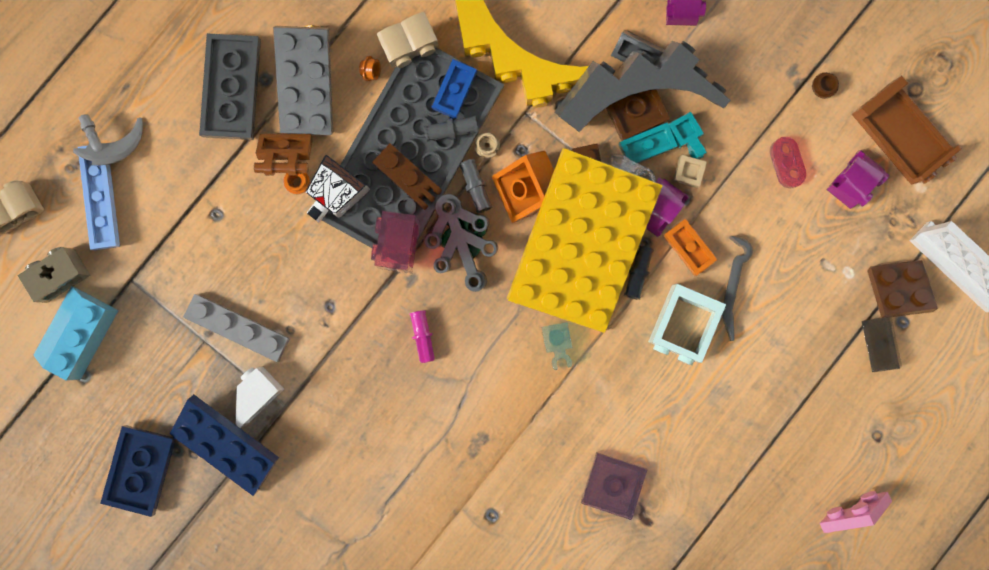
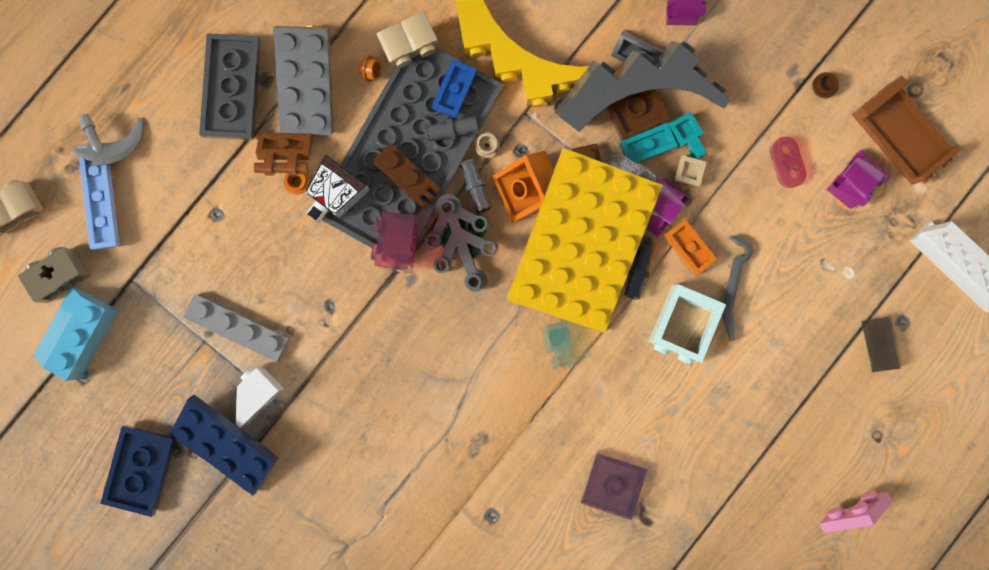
dark pink axle [410,310,435,363] -> none
reddish brown plate [867,260,938,318] -> none

